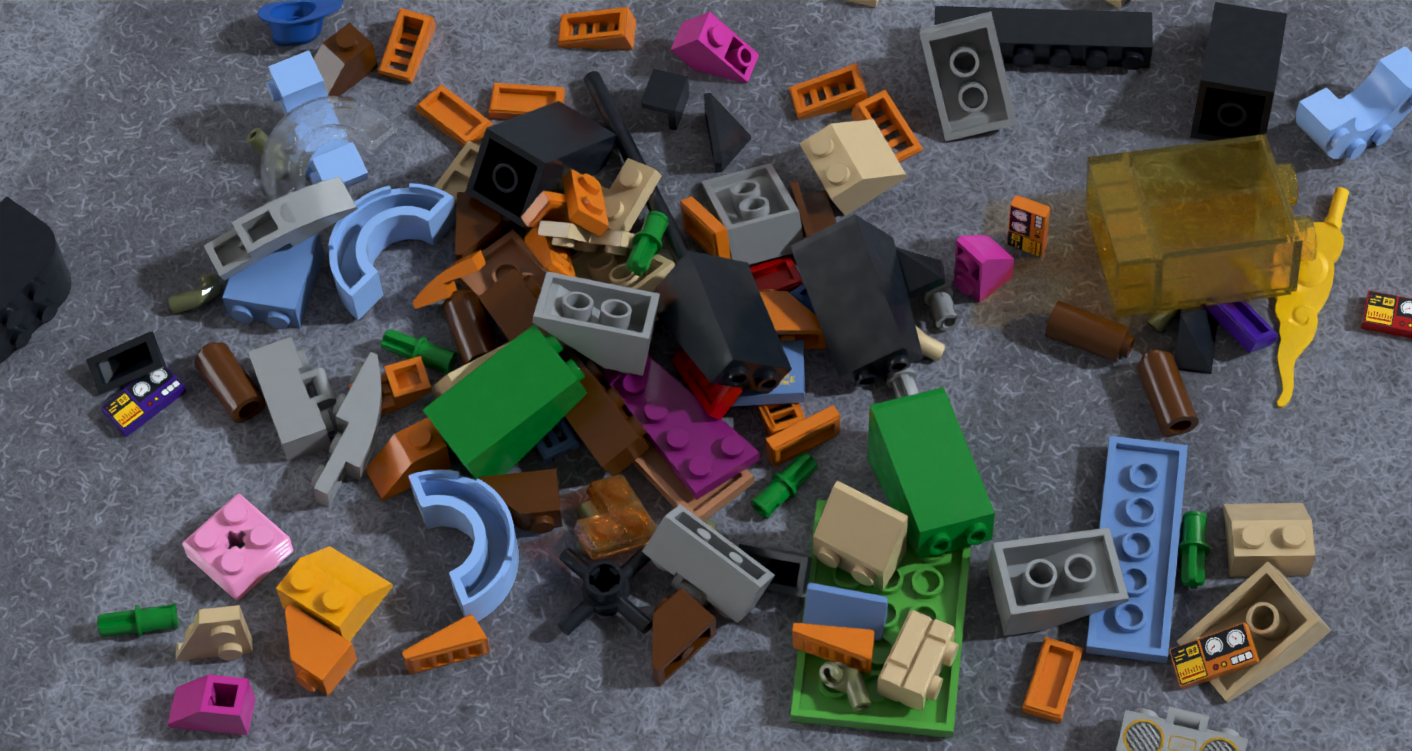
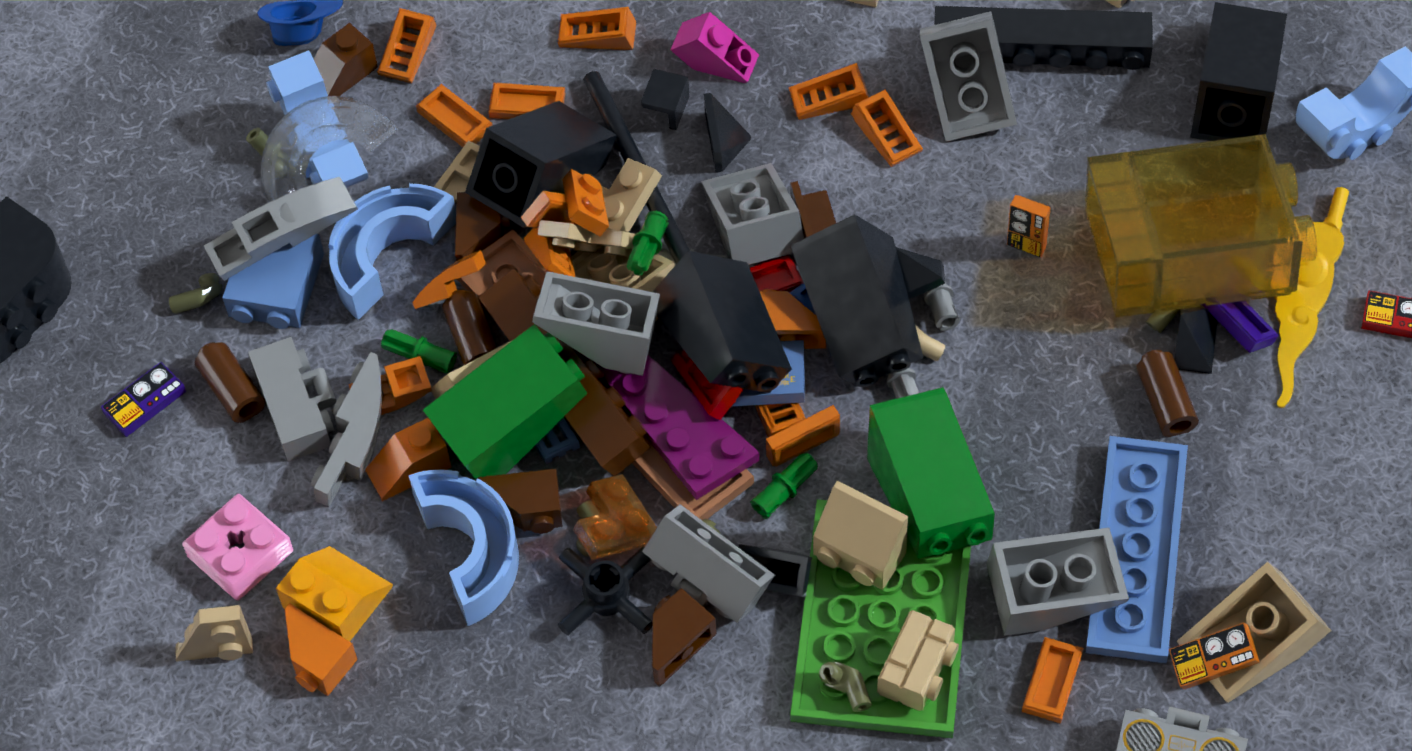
black slope [86,331,166,395] -> none
green axle [97,603,179,637] -> none
dark pink slope [168,675,256,735] -> none
orange slope [402,614,490,674] -> none
orange tile [680,196,732,259] -> none
orange slope [792,623,874,674] -> none
tan slope [799,119,908,216] -> none
medium blue slope [803,583,888,641] -> none
dark pink slope [954,235,1014,303] -> none
reddish brown brick [1045,301,1135,363] -> none
green axle [1178,511,1210,589] -> none
tan slope [1223,503,1316,577] -> none

